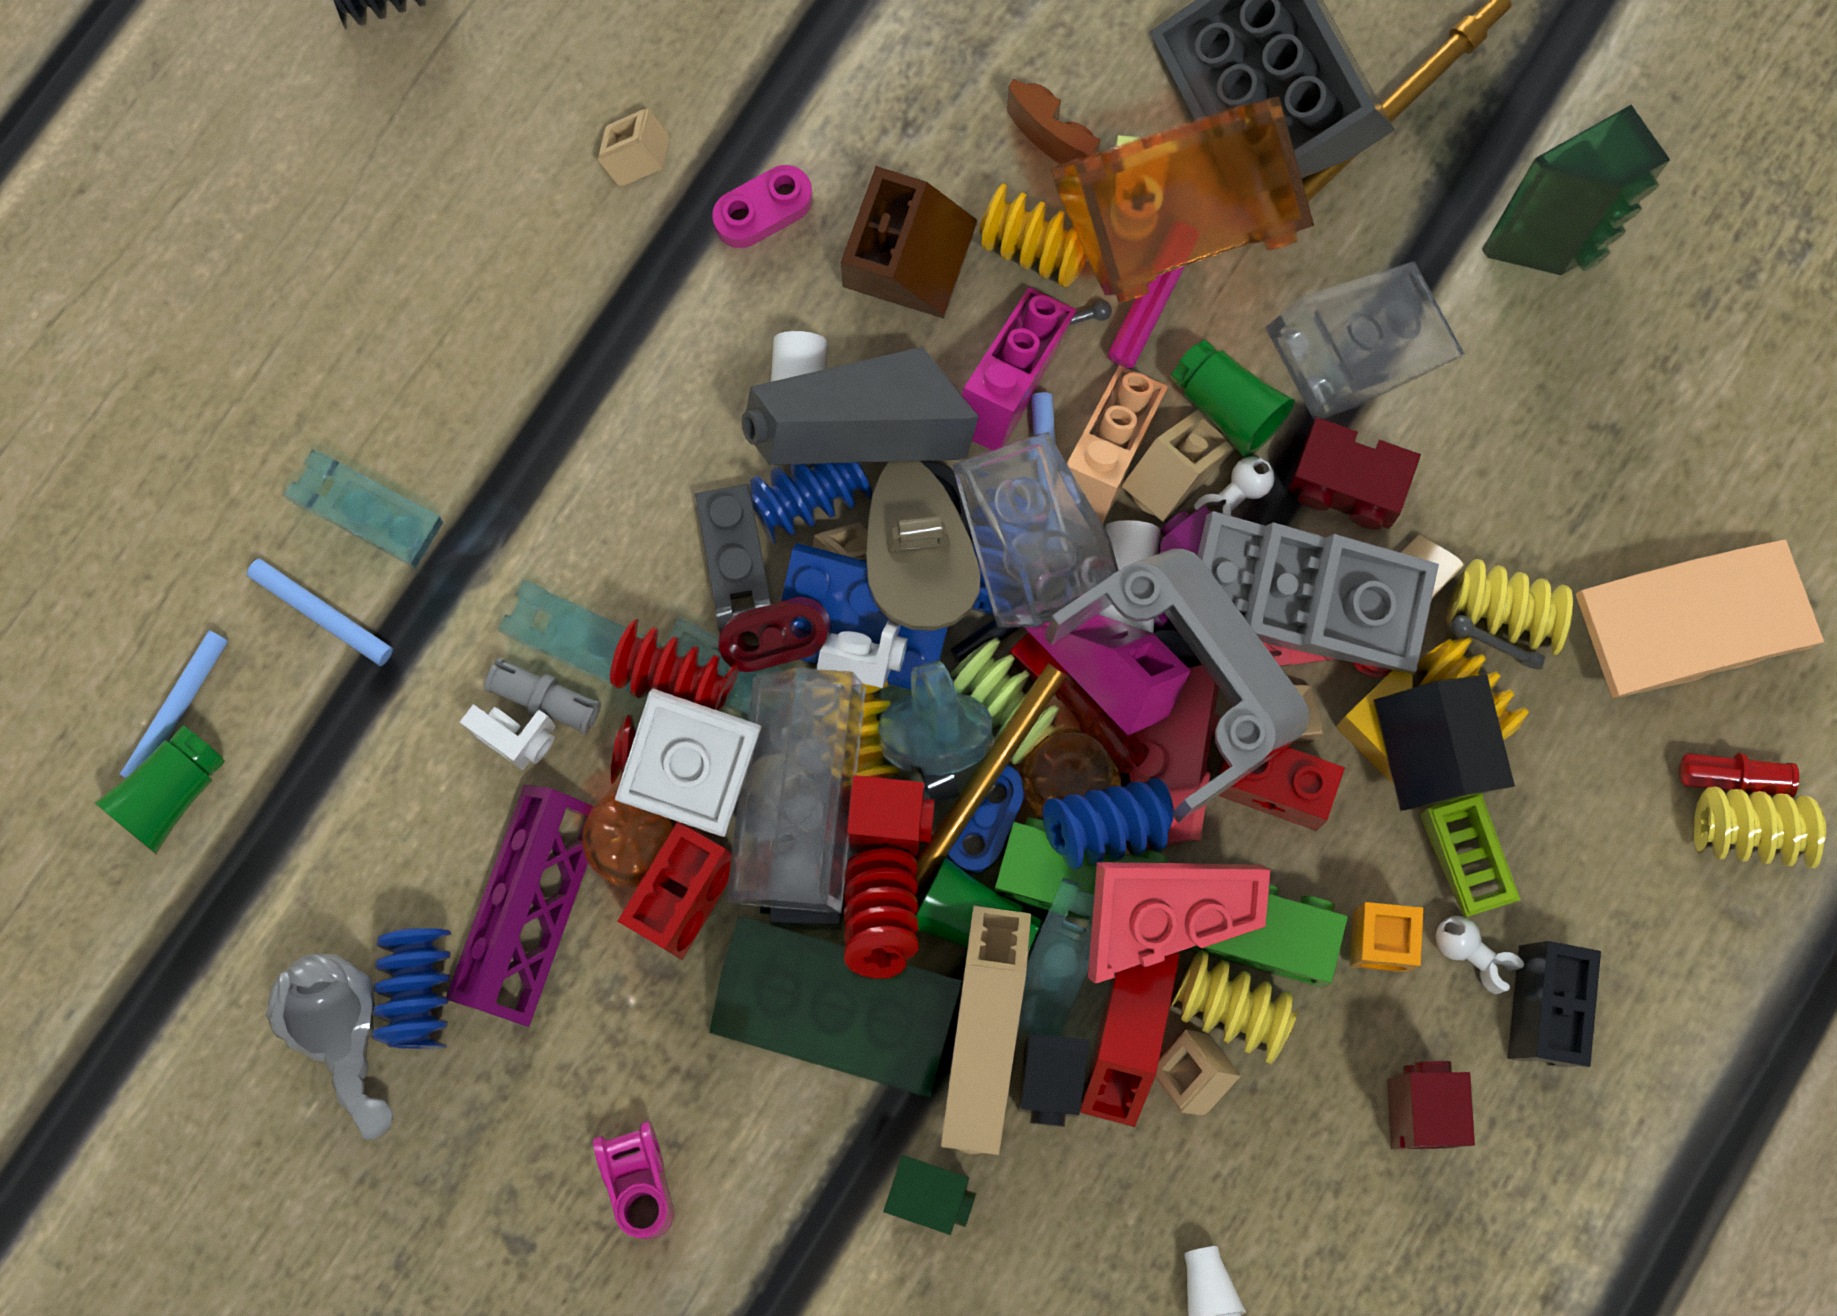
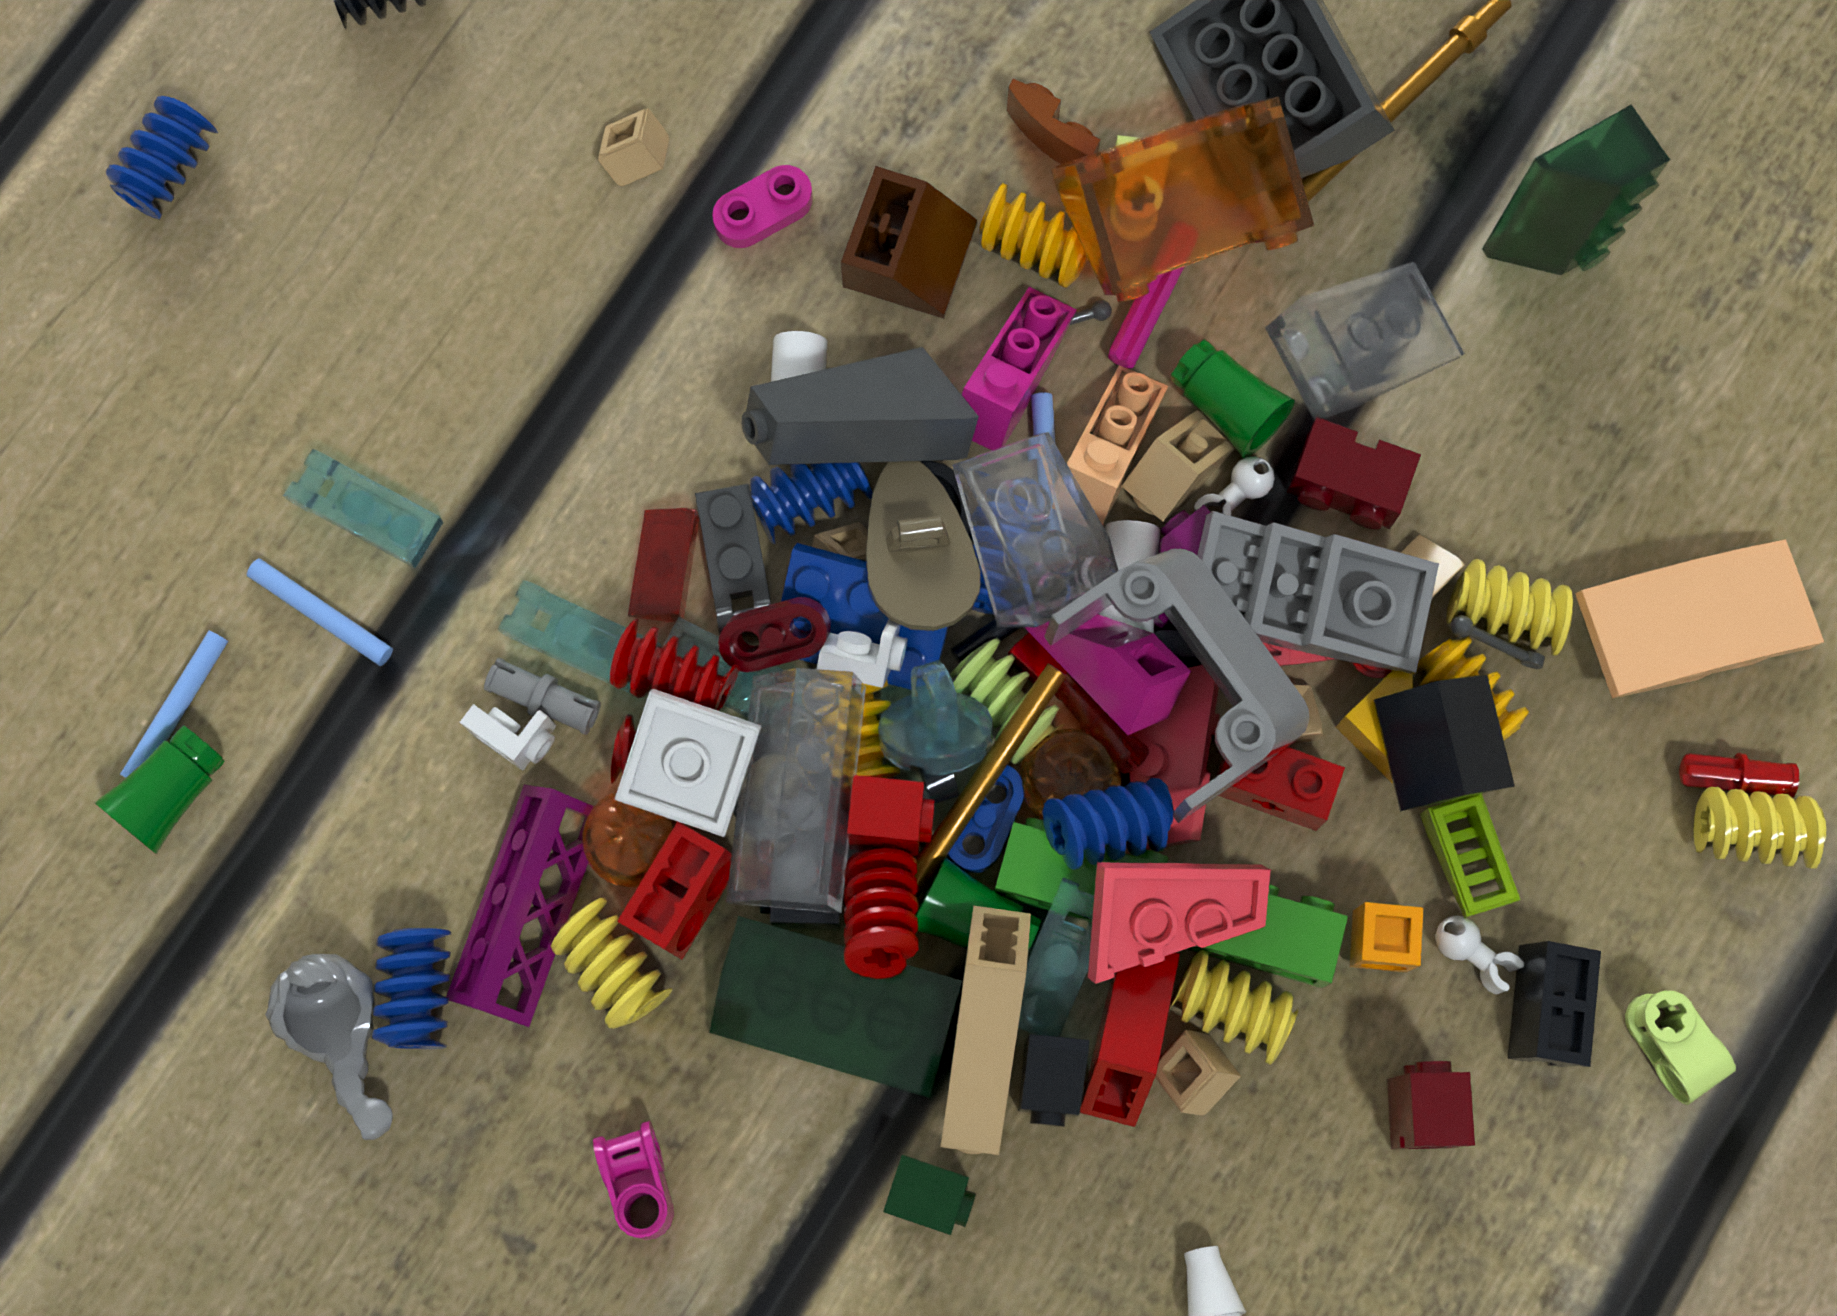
none -> blue piece [106,96,218,220]
none -> light yellow piece [551,898,672,1029]
none -> clear red slope [628,508,700,624]
none -> yellowish green piece [1625,990,1736,1105]

